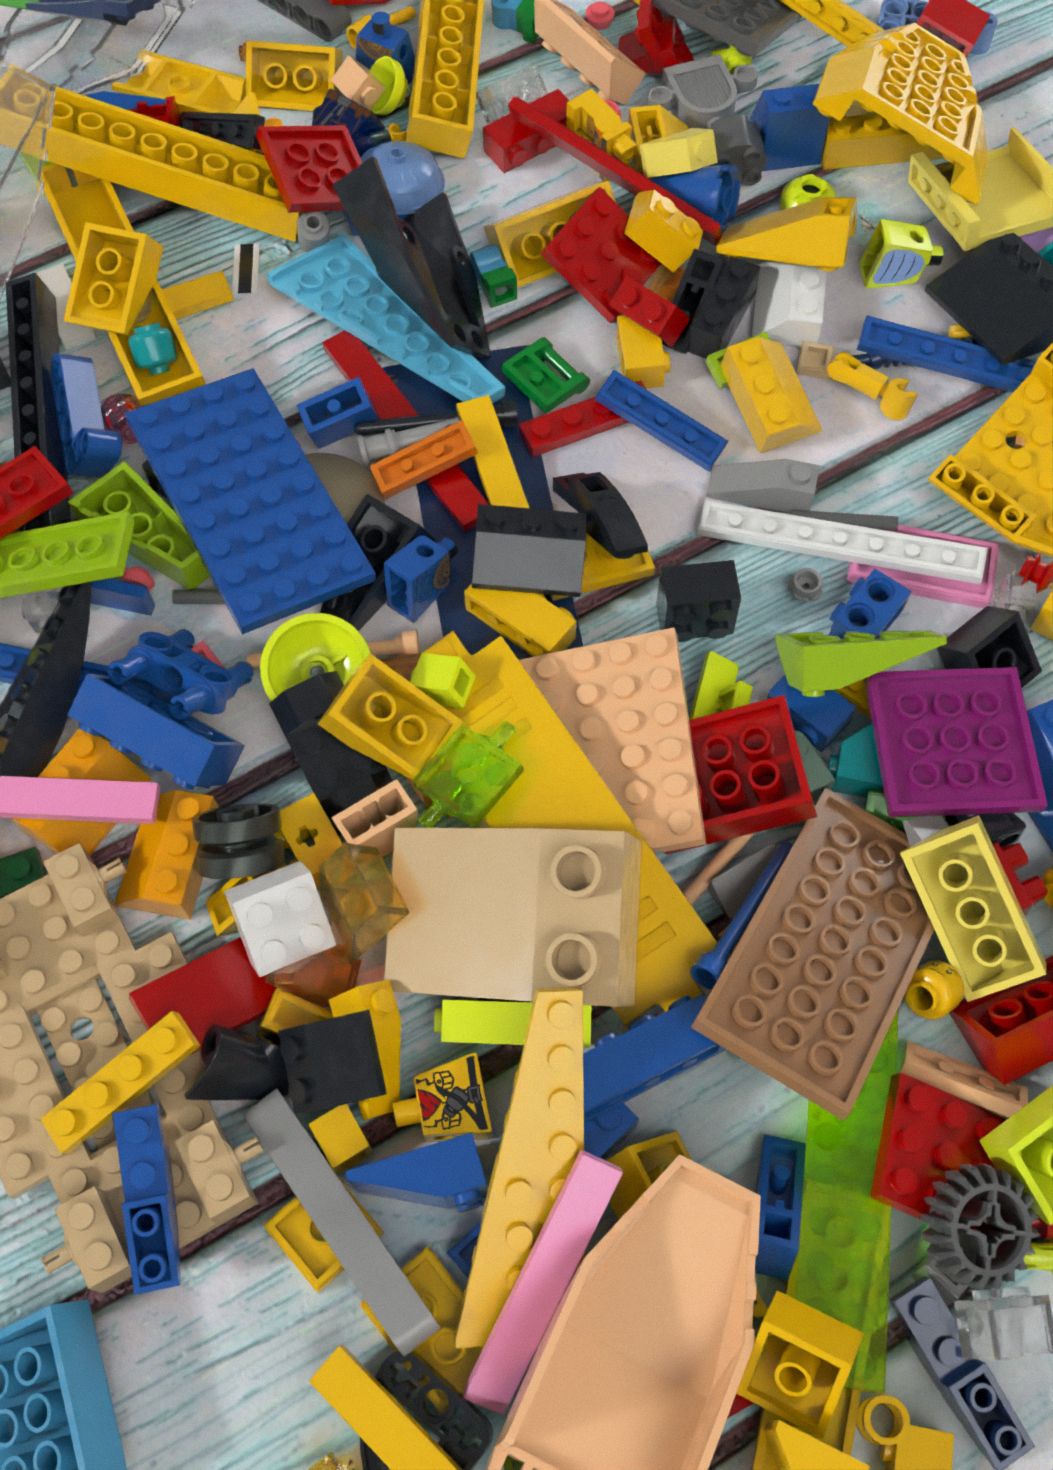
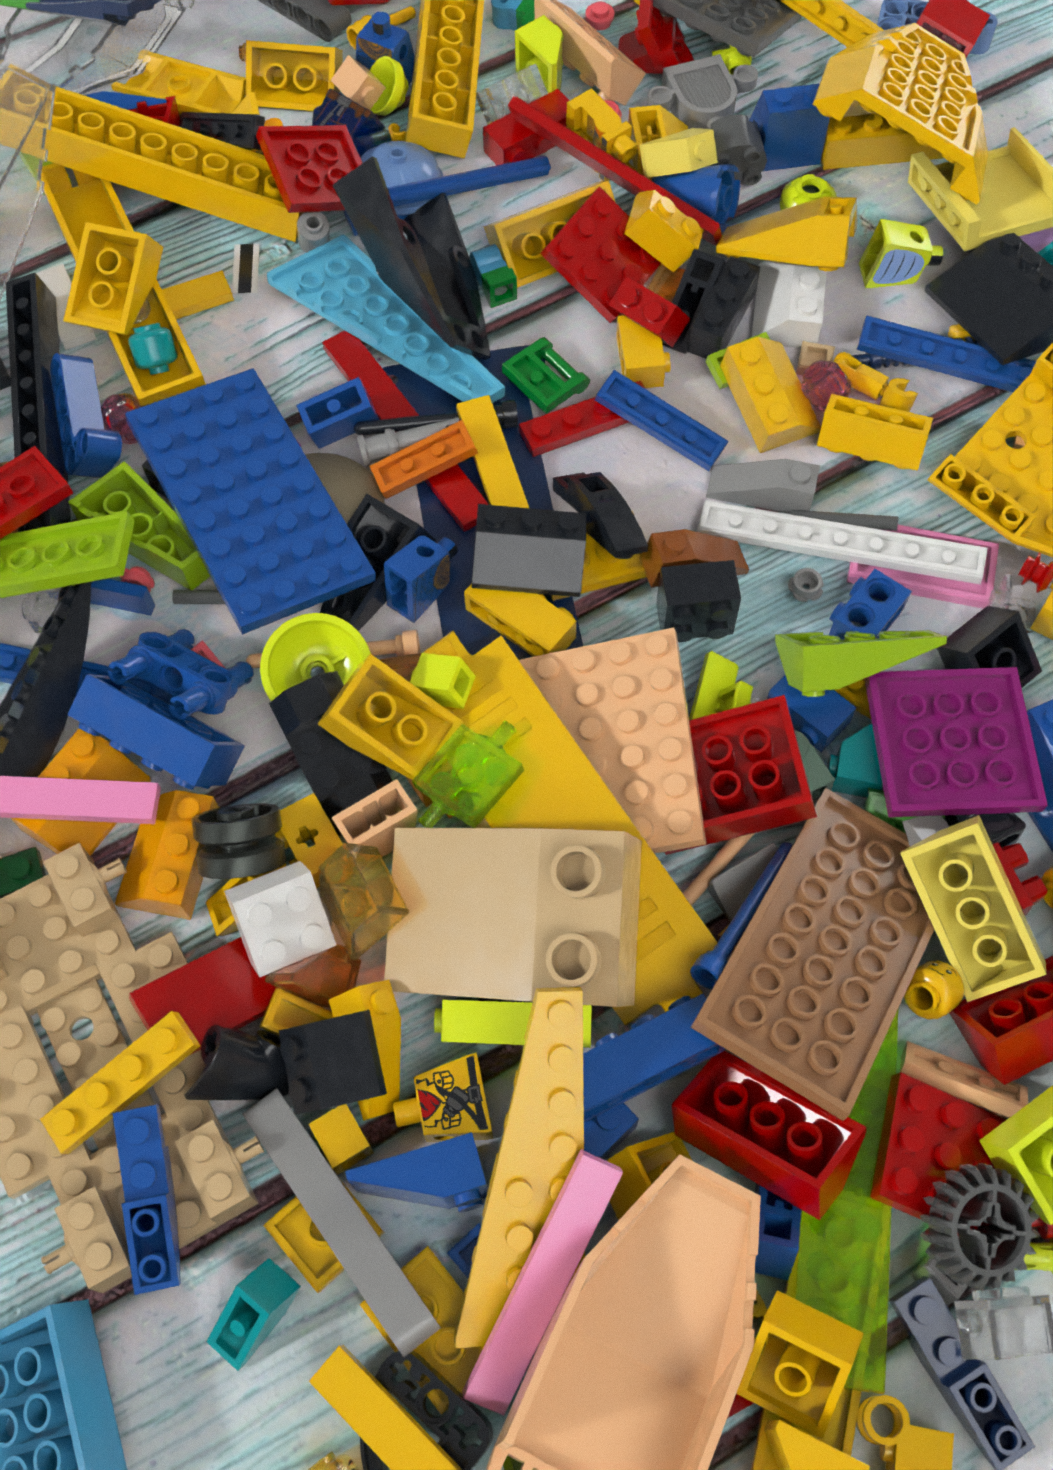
none -> teal slope [206,1258,301,1371]
none -> blue axle [387,156,551,207]
none -> neon yellow slope [515,15,563,100]
none -> dark orange slope [640,529,749,588]
none -> red slope [671,1051,866,1220]
none -> clear pink head [801,360,852,412]
none -> yellow brick [817,394,933,471]

